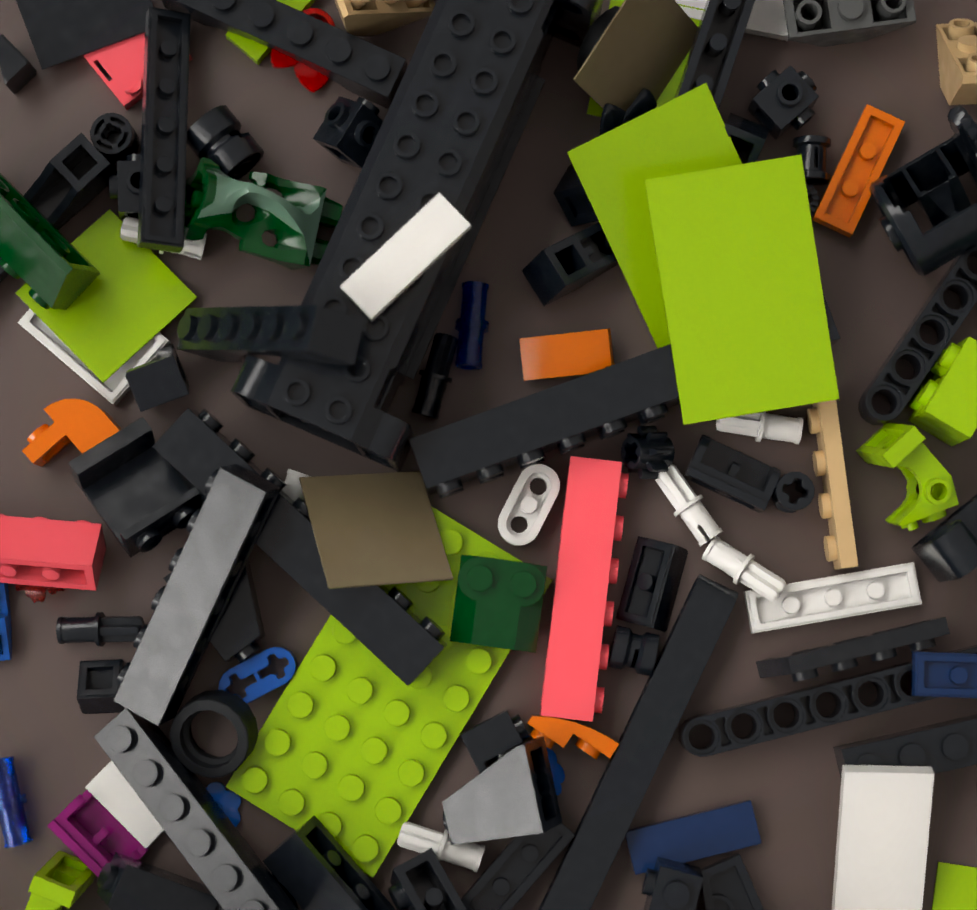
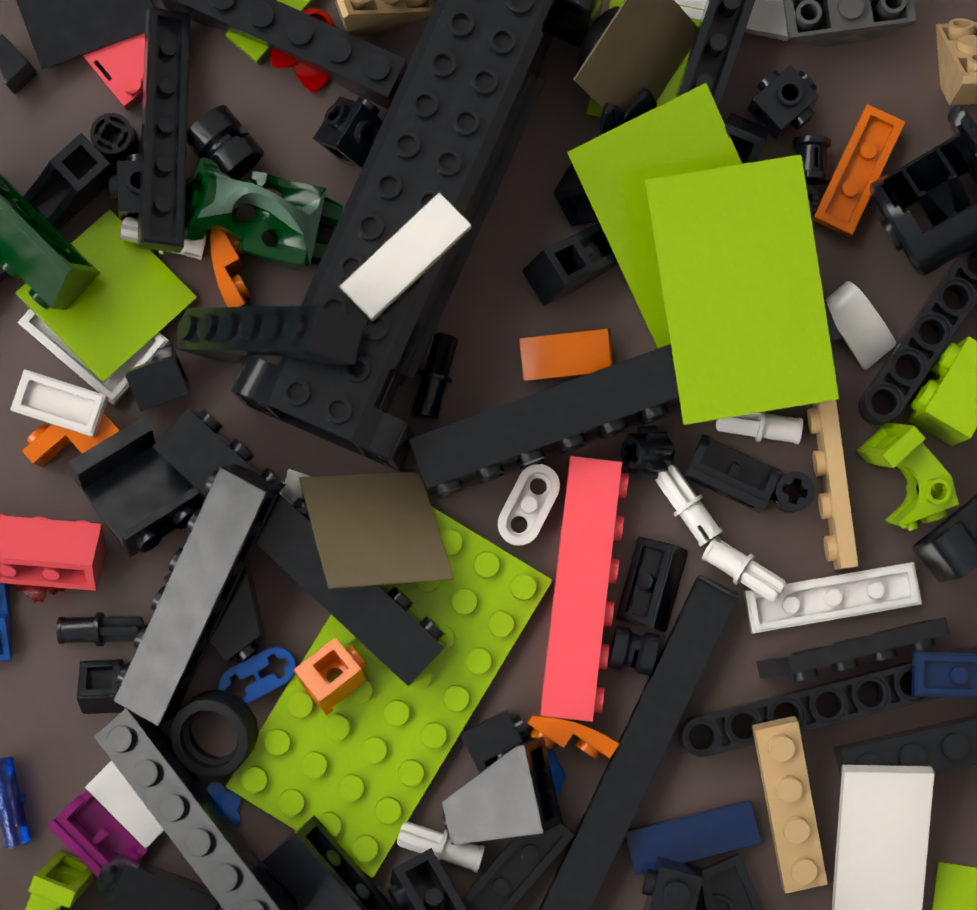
dark green slope [450,555,548,653] -> none
clear blue pin [455,281,489,370] -> none
none -> white tile [10,369,109,438]
none -> orange slope [210,230,251,307]
none -> orange brick [293,638,366,716]
none -> tan plate [752,716,828,894]
none -> white panel [826,281,896,370]

